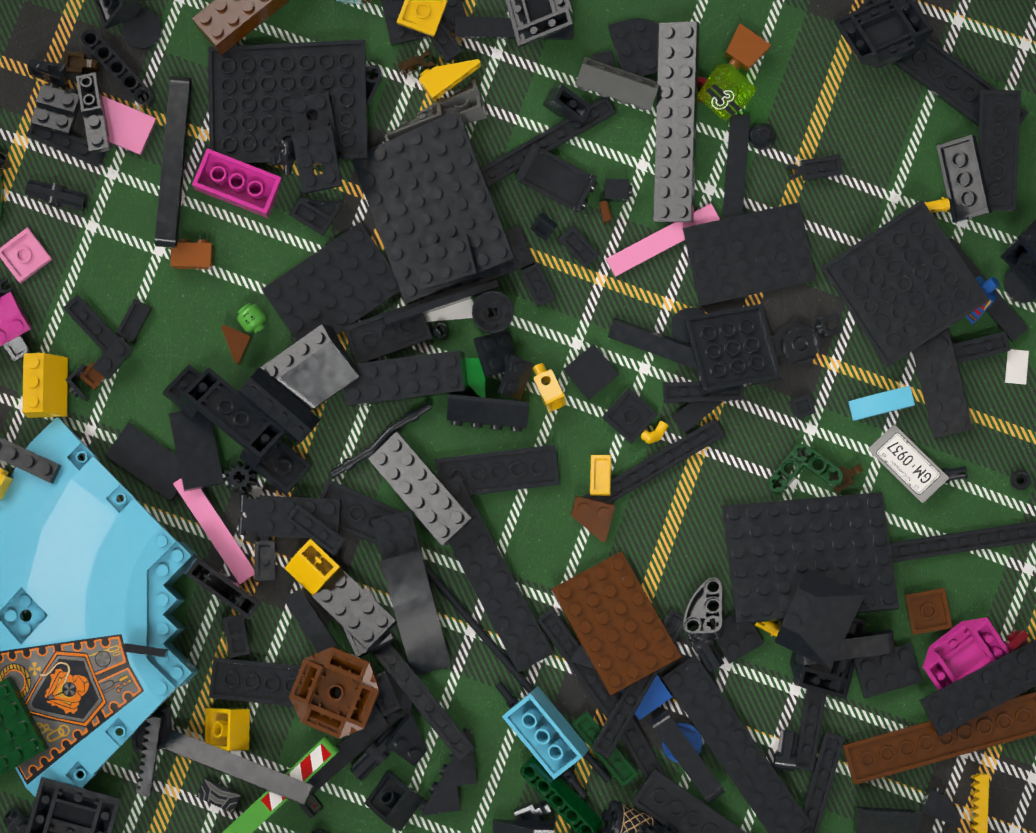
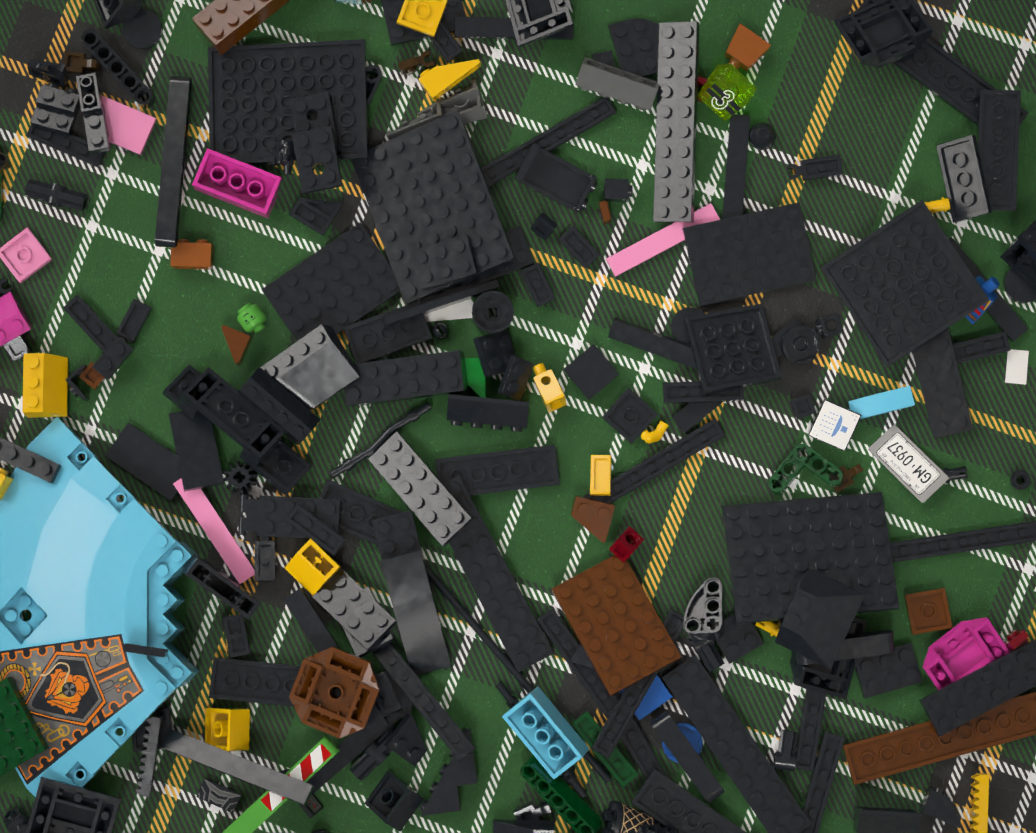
black slope [543,84,593,123] -> none
none -> dark red brick [609,526,644,563]
none -> white tile [808,398,862,451]

